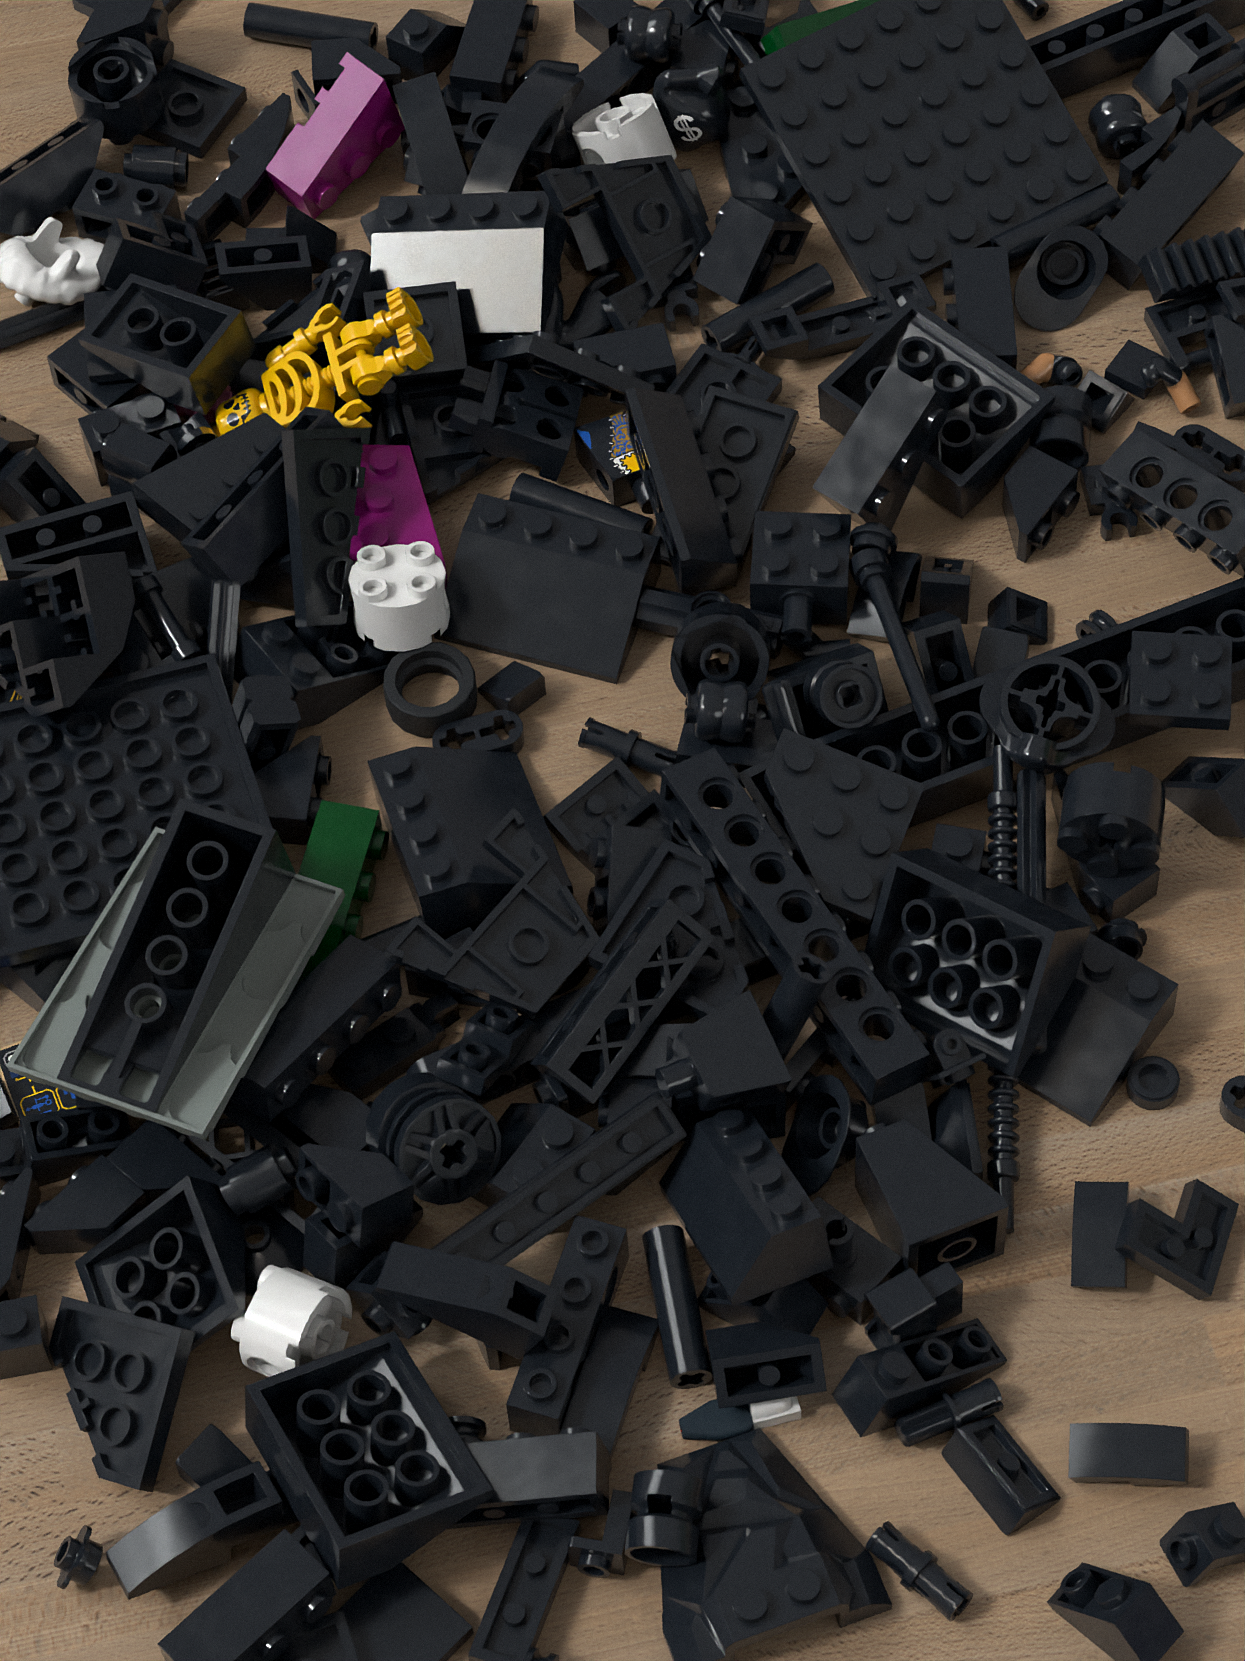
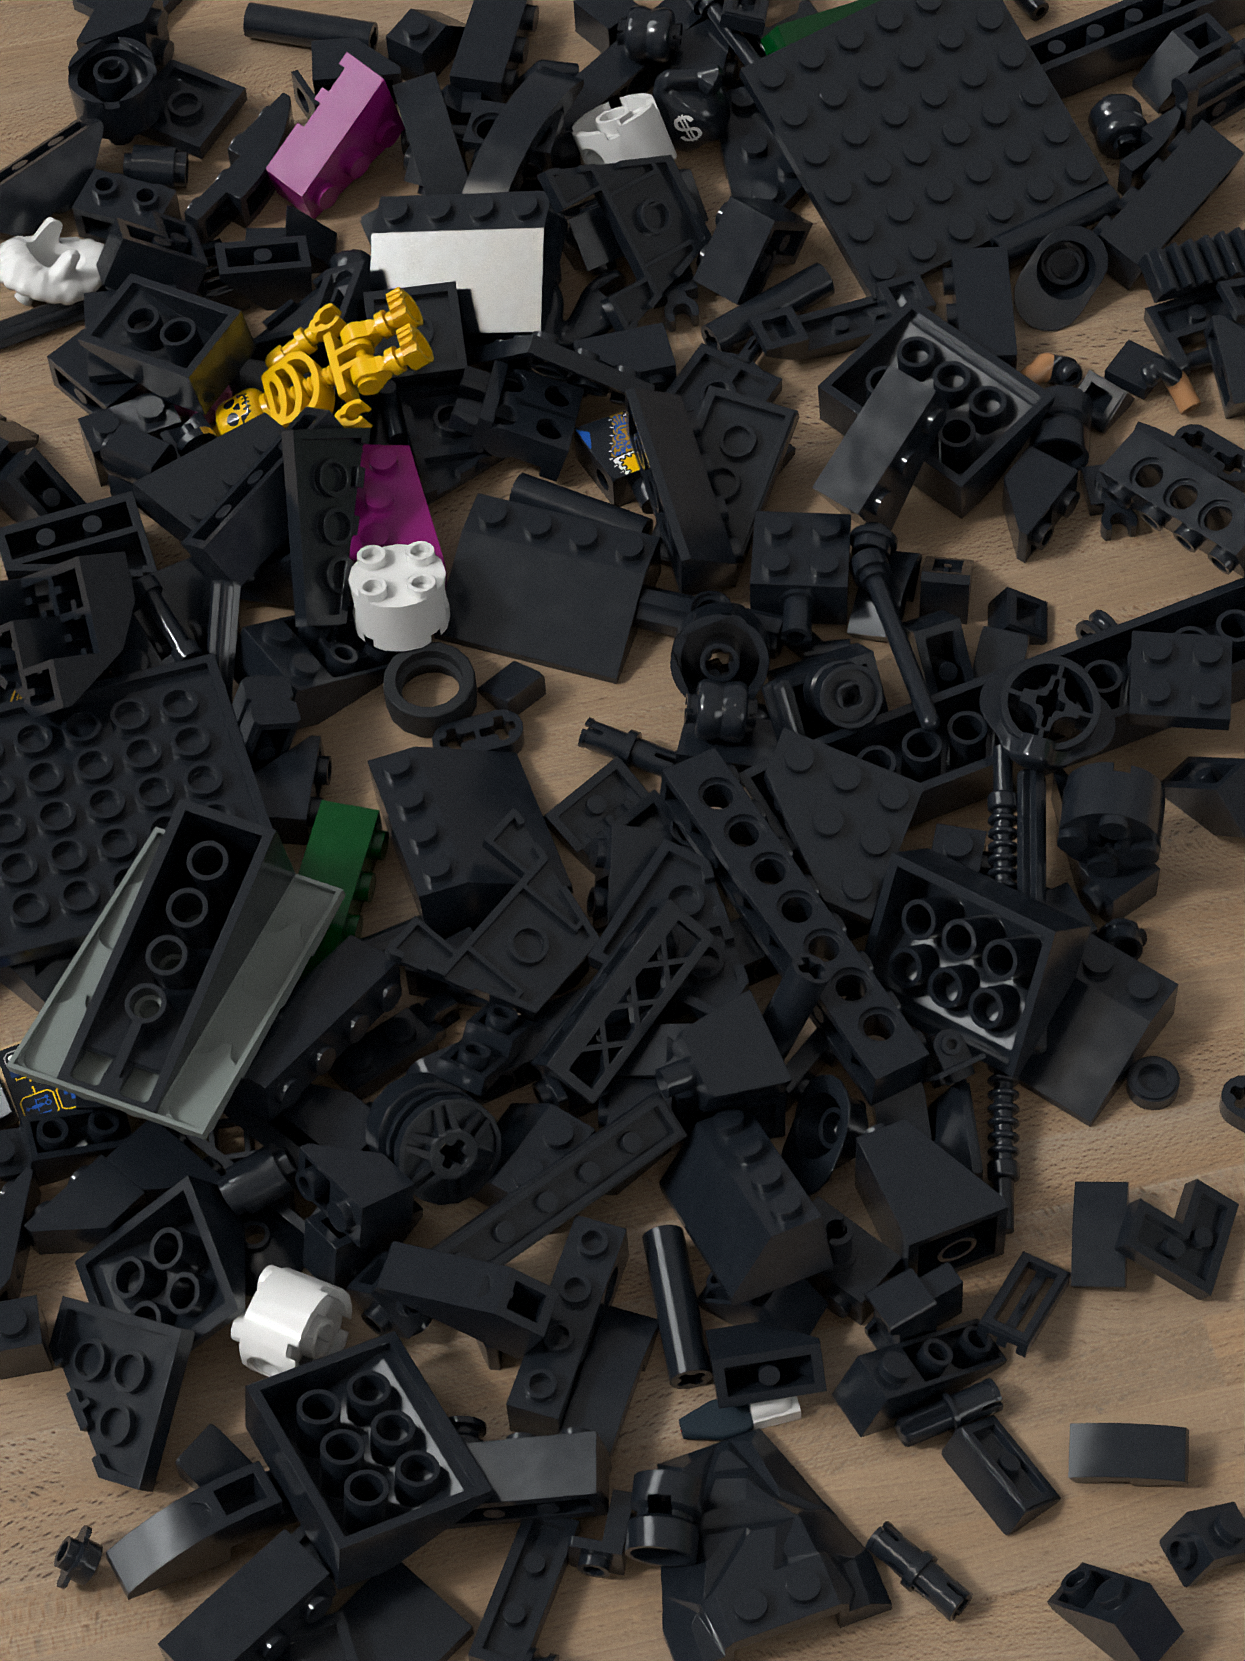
none -> black tile [976,1251,1071,1358]

